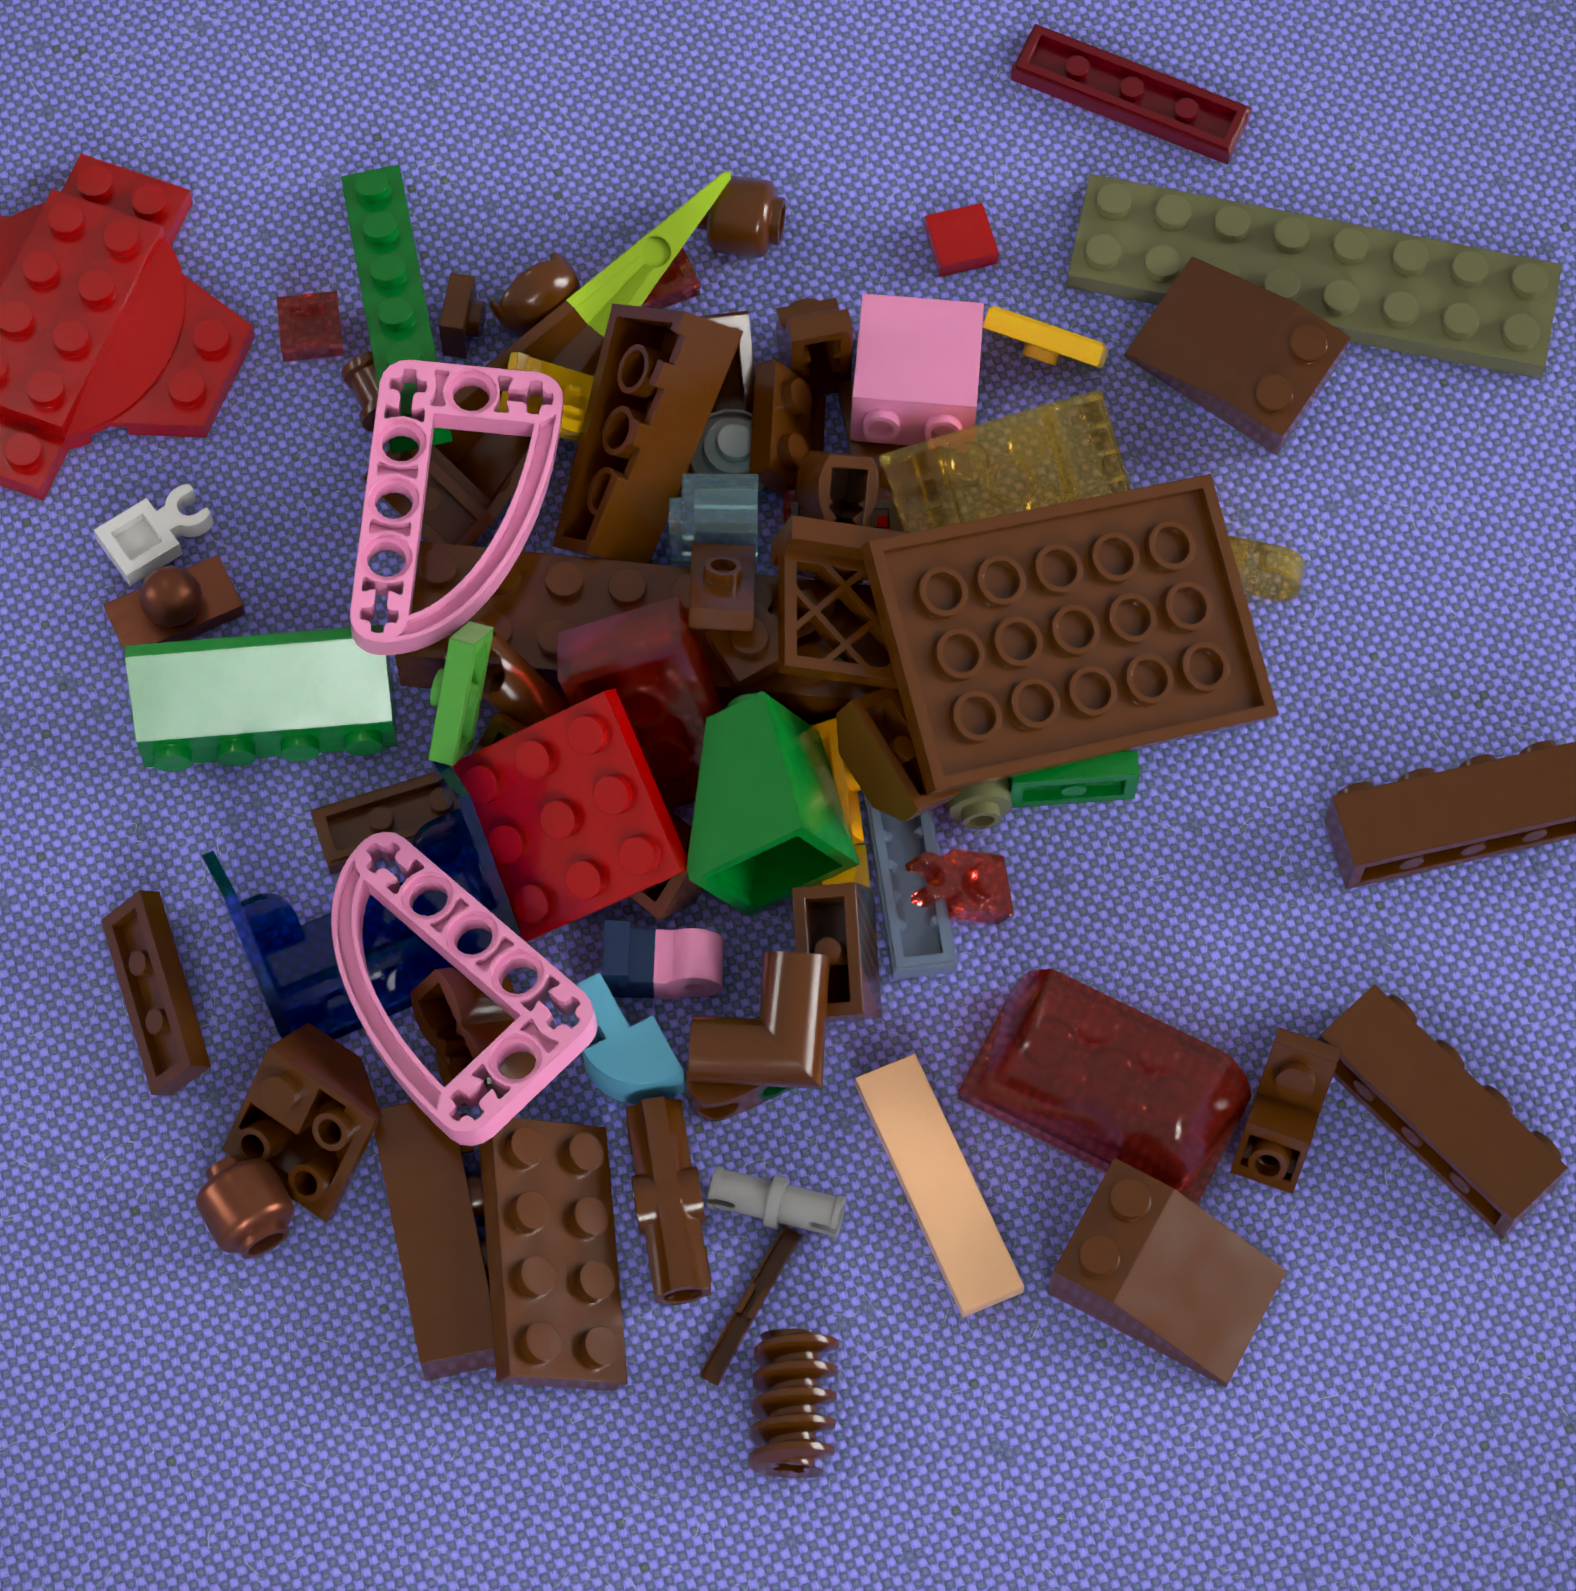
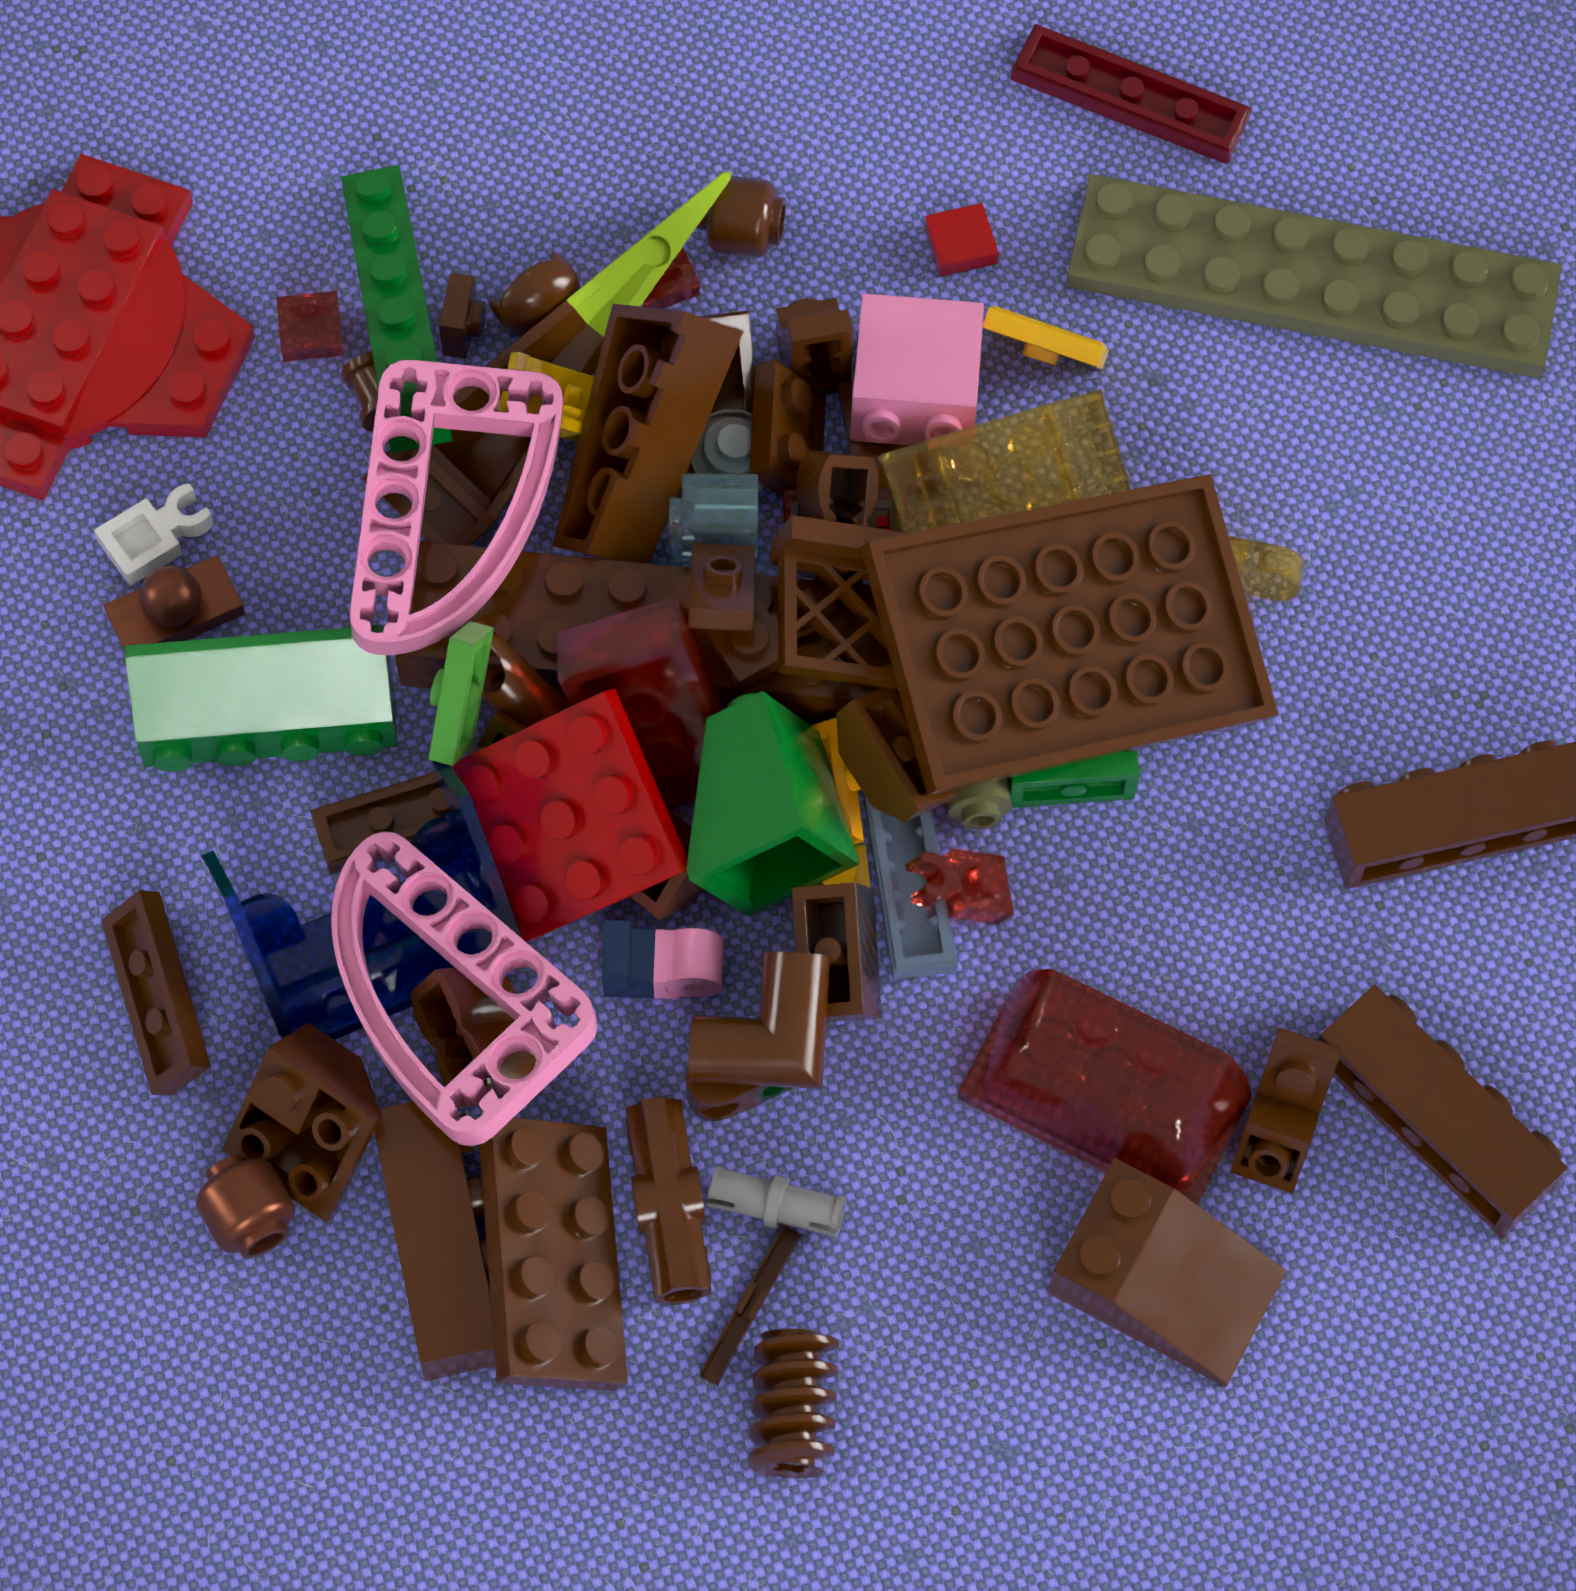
medium azure brick [573,972,684,1104] -> none
light nougat tile [855,1054,1024,1318] -> none
reddish brown slope [1124,256,1351,456] -> none

